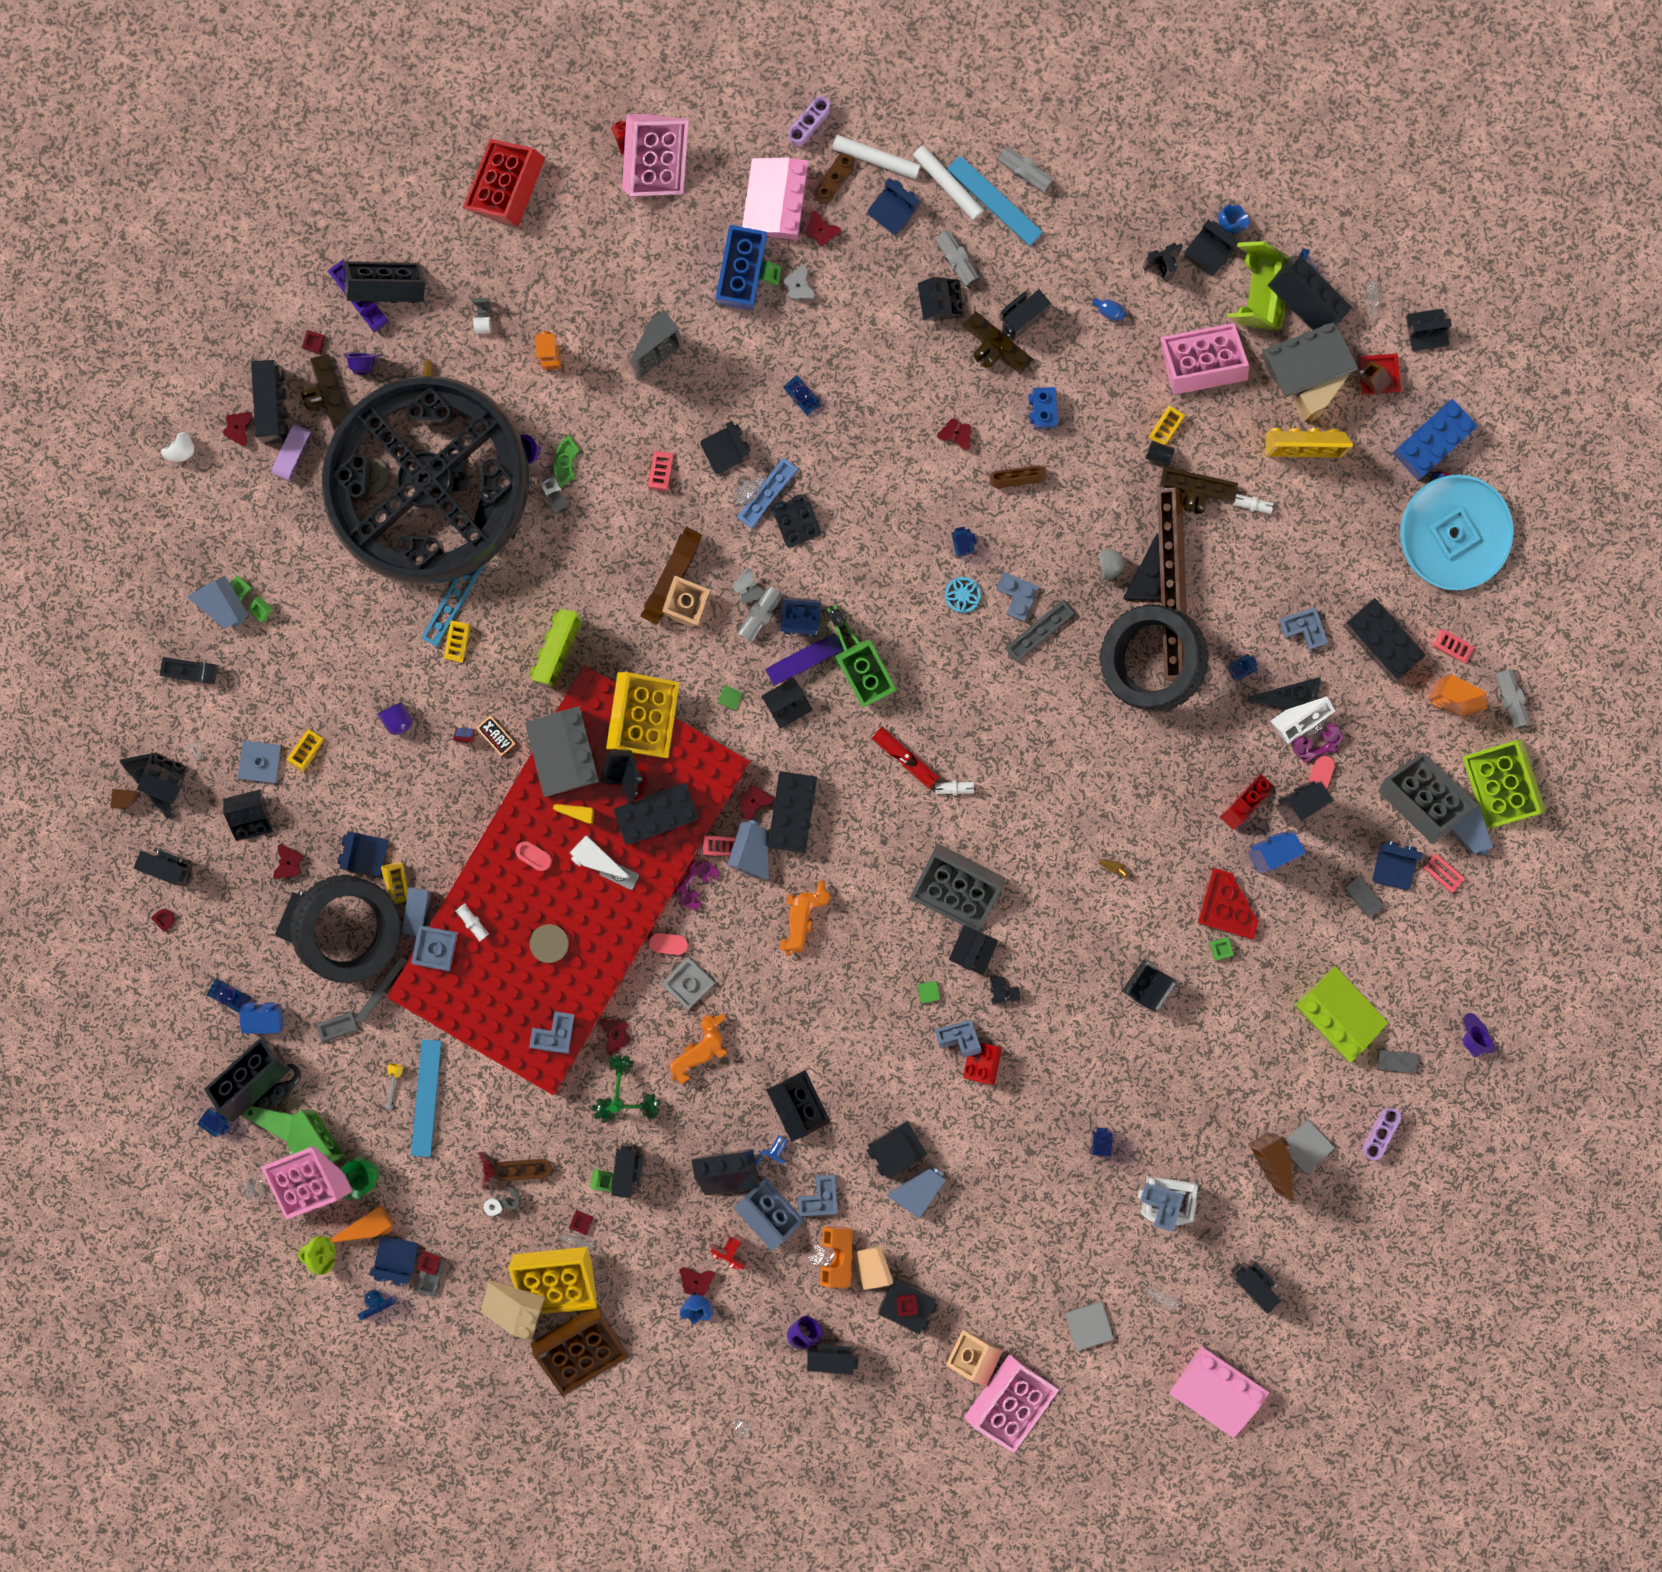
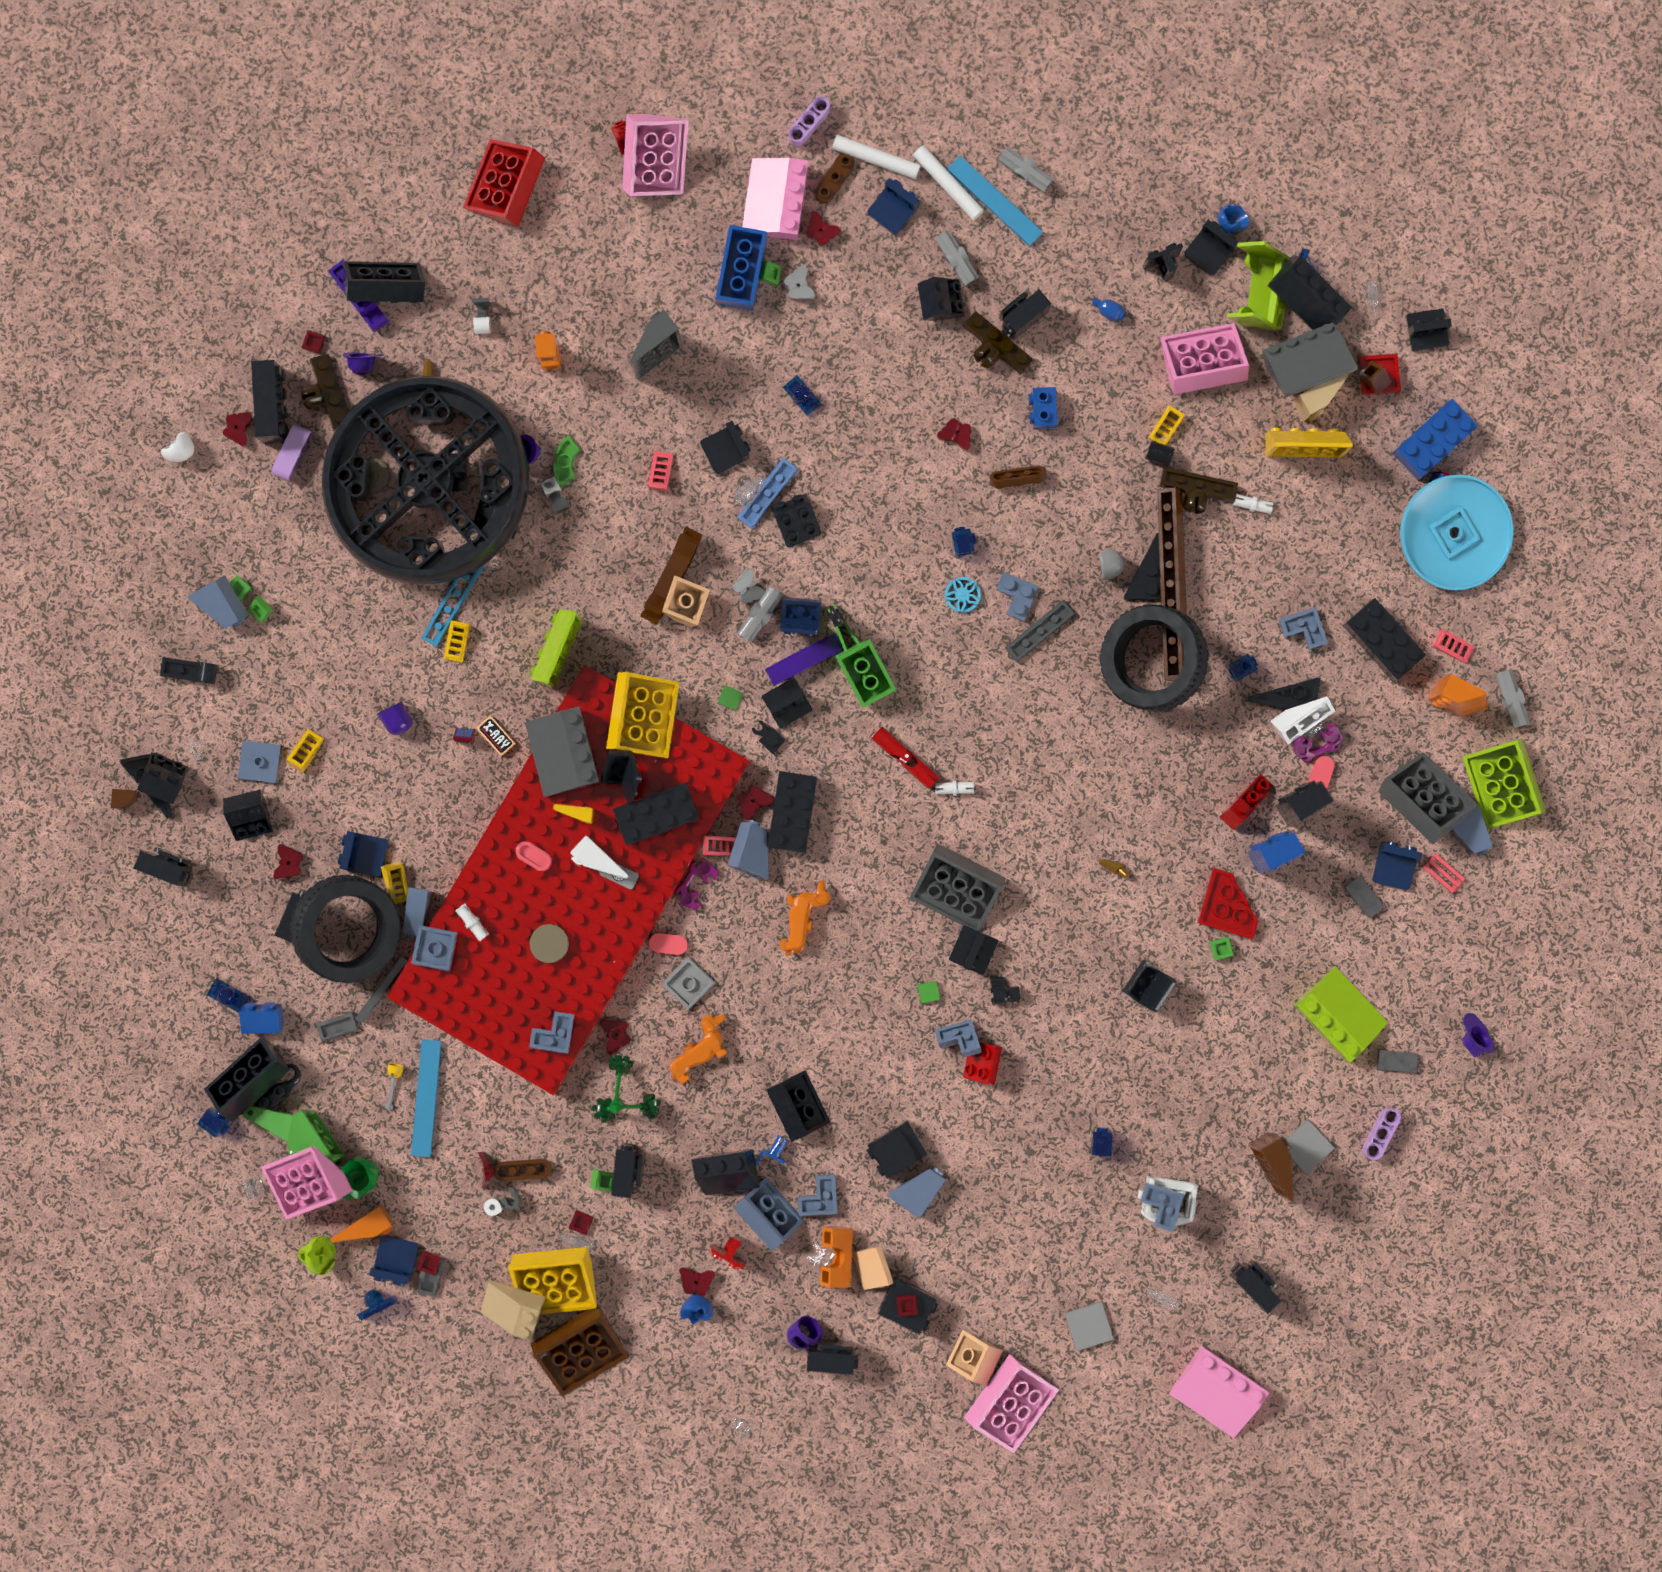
dark red tile [151,909,175,932] -> none
none -> black plate [752,720,786,754]

